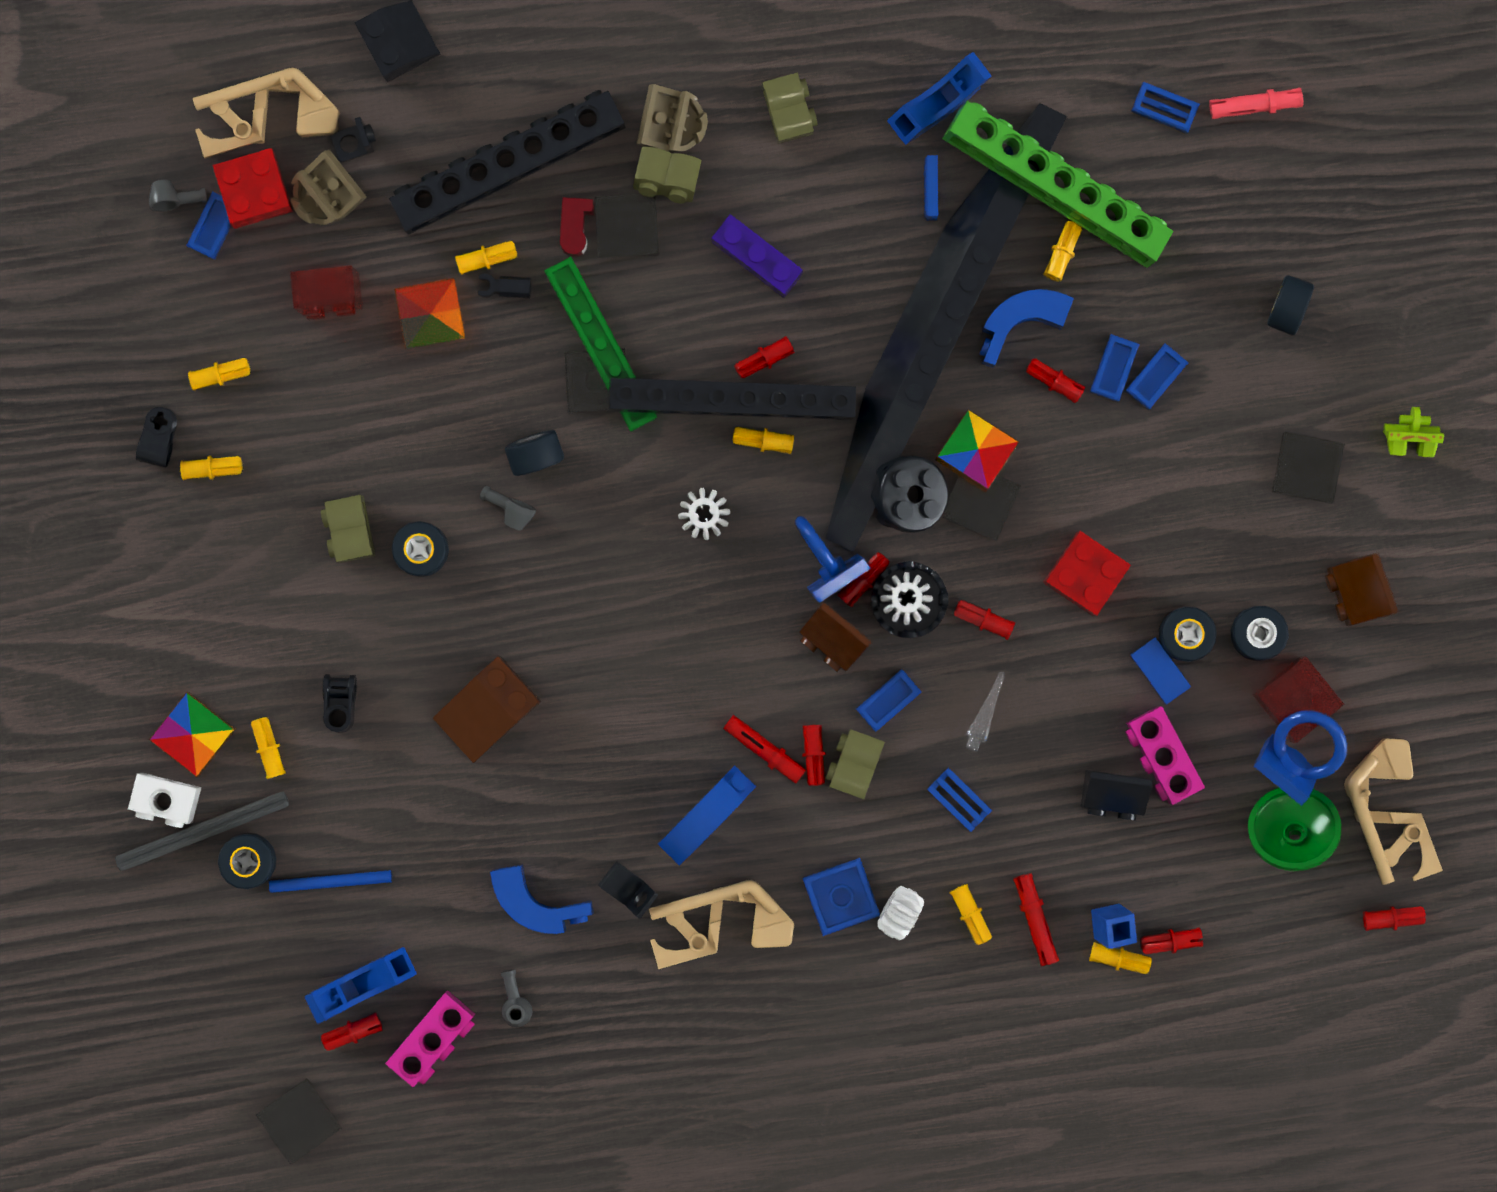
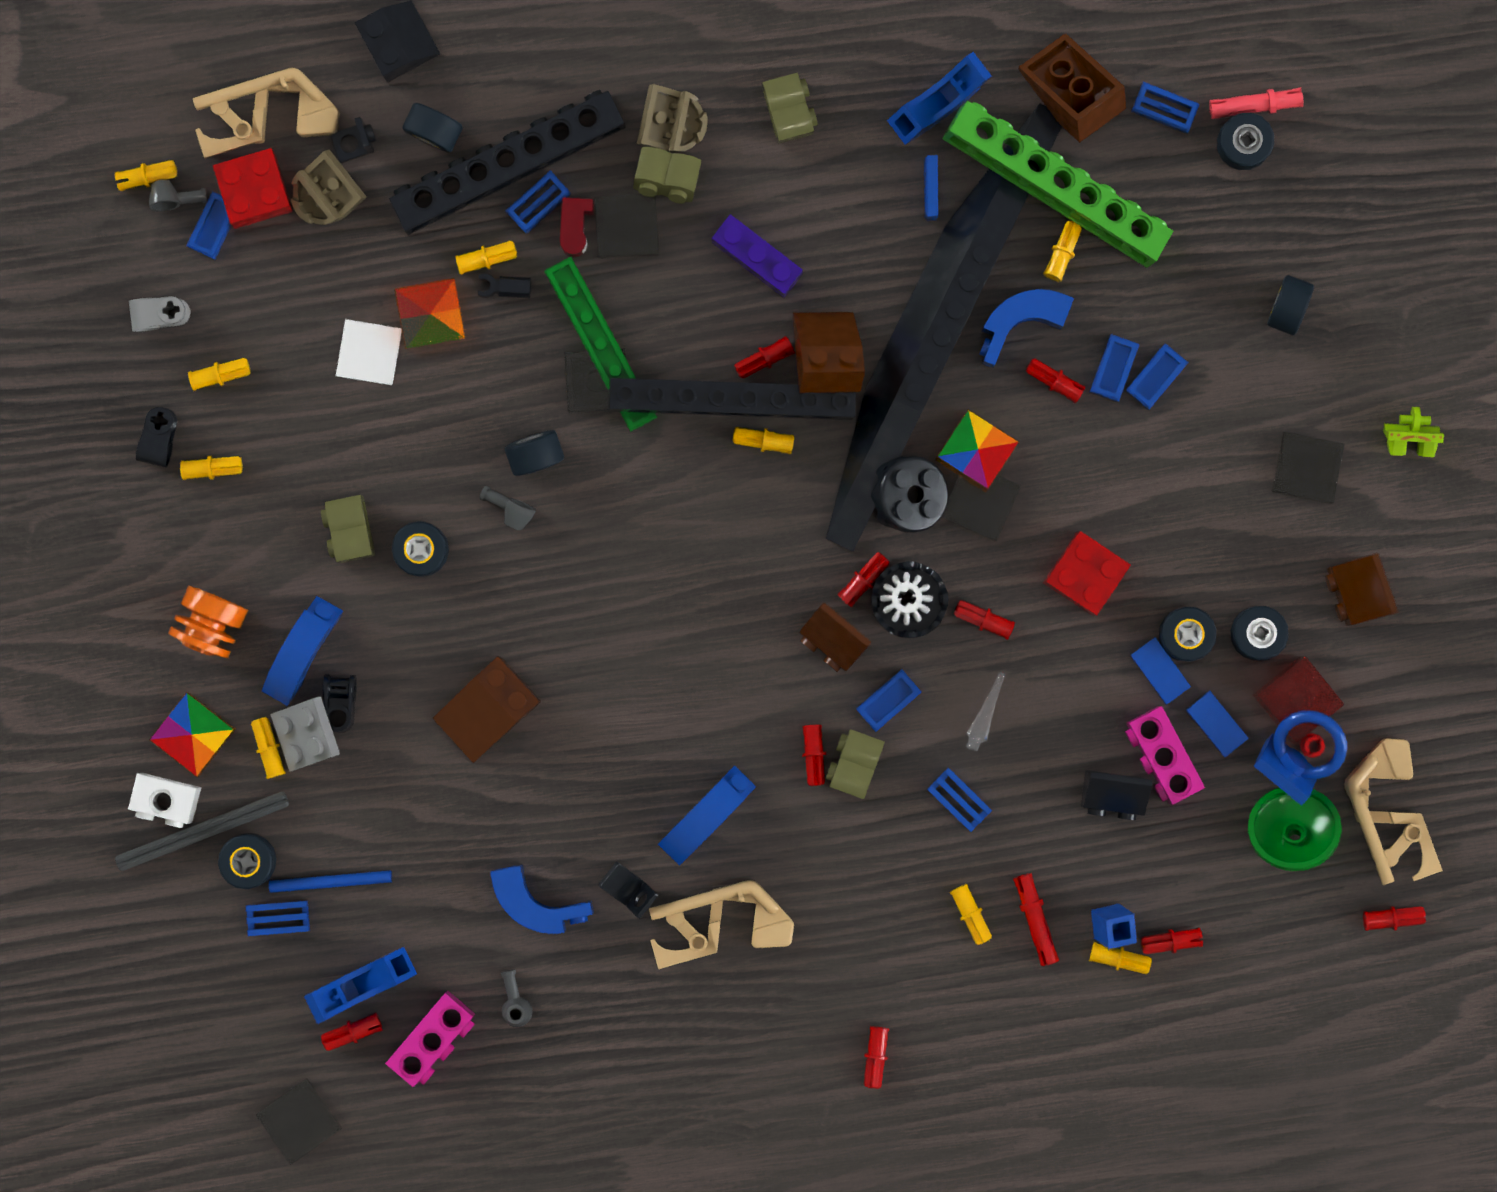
clear red brick [290,265,363,320] -> none
white gear [678,488,730,540] -> none
red pin [723,715,806,784] -> none
blue tile [795,516,871,603] -> none
blue tile [802,857,880,936] -> none
white gear [877,886,924,940] -> none
none -> yellow axle [115,160,177,191]
none -> light grey piece [129,296,191,332]
none -> orange wheel [168,585,248,658]
none -> blue tile [246,900,310,936]
none -> blue arch [261,596,343,706]
none -> light grey plate [270,696,340,772]
none -> white sticker [336,319,402,385]
none -> black wheel [402,103,463,153]
none -> blue tile [505,170,571,234]
none -> reddish brown slope [792,312,865,393]
none -> red axle [864,1026,889,1089]
none -> reddish brown slope [1019,33,1126,143]
none -> blue tile [1186,691,1249,757]
none -> black wheel [1217,112,1274,170]
none -> red axle [1300,733,1325,758]

